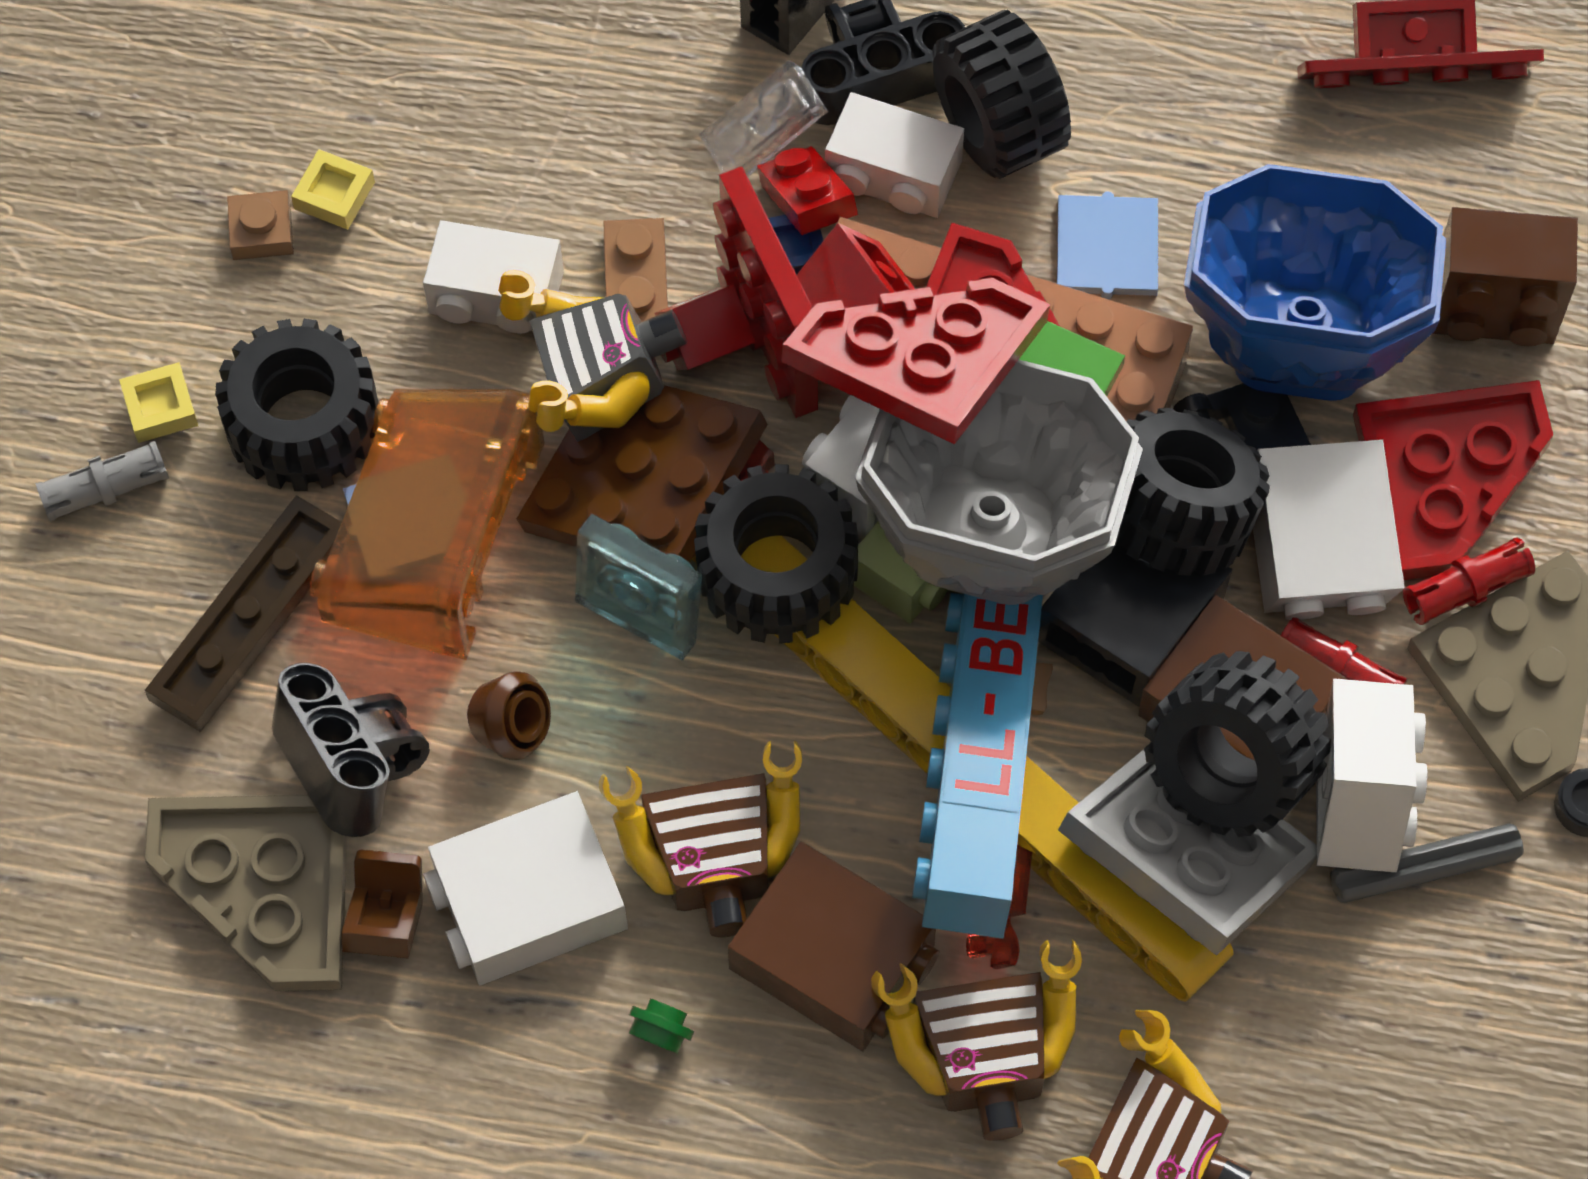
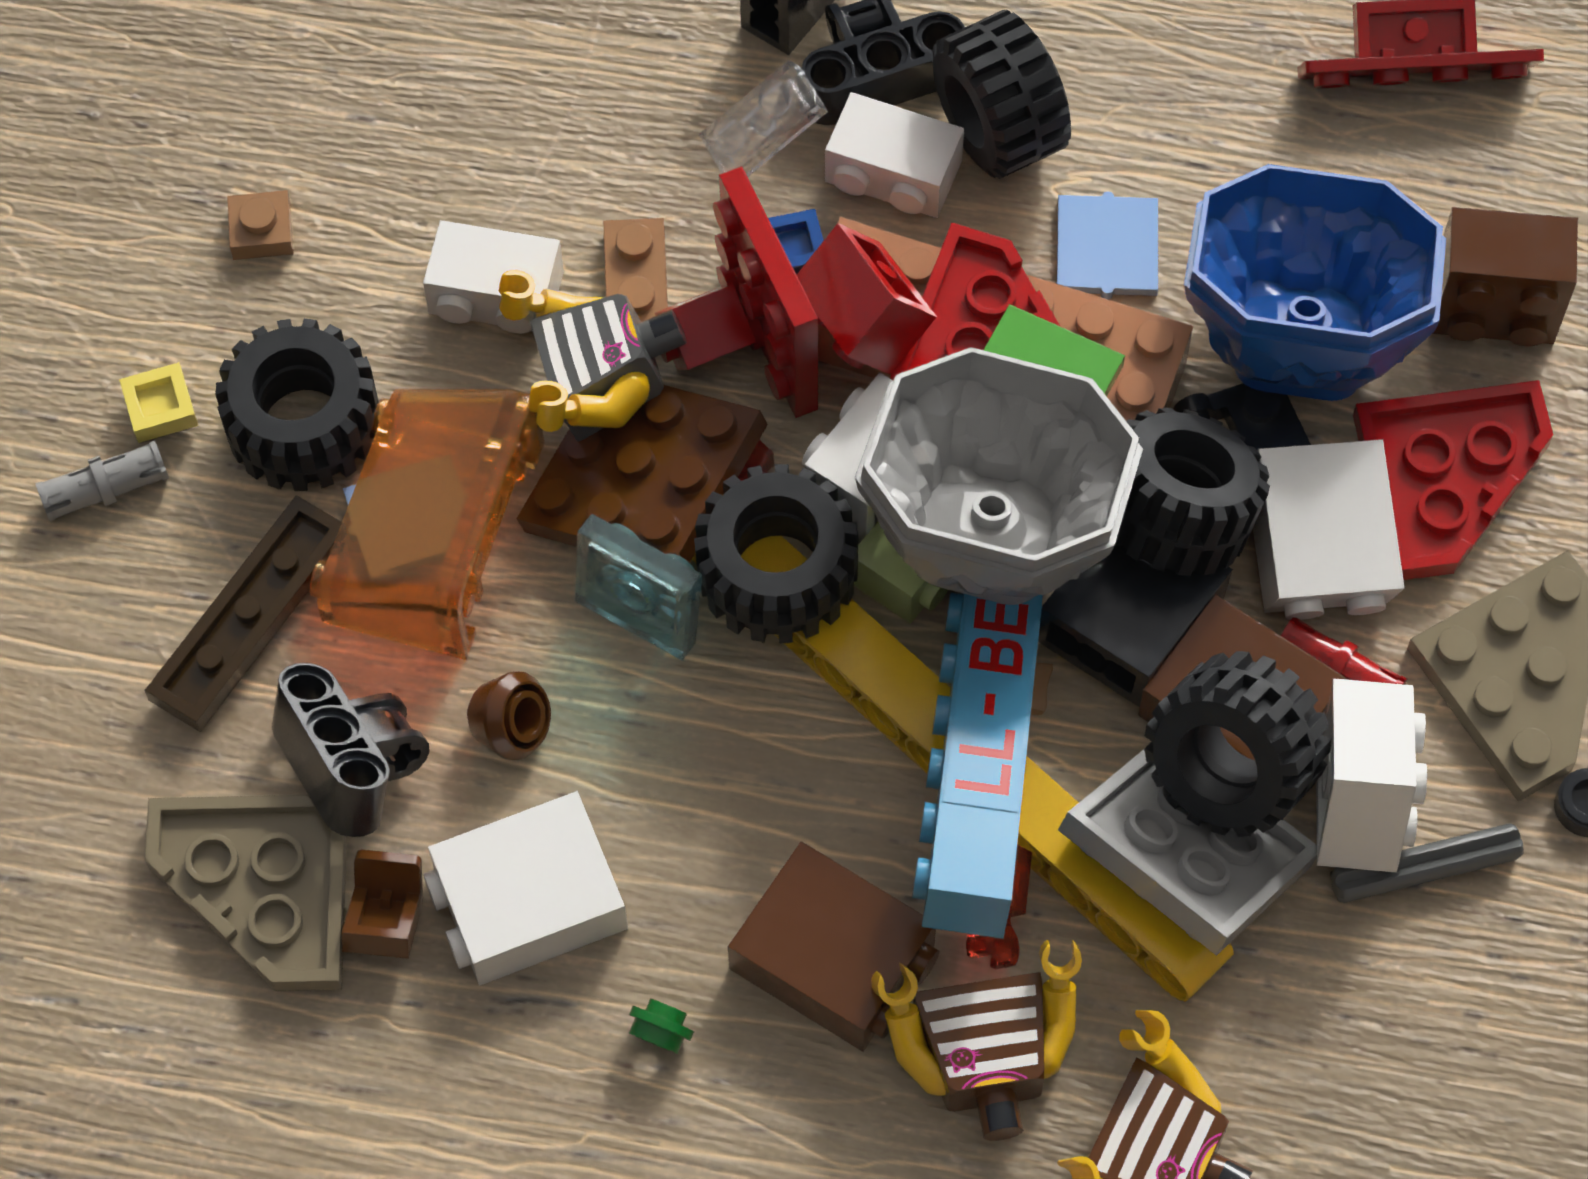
light yellow plate [291,149,375,230] -> none
torso [599,740,802,938] -> none
red plate [757,146,858,235] -> none
plate [781,278,1050,445] -> none
red pin [1403,537,1535,625] -> none

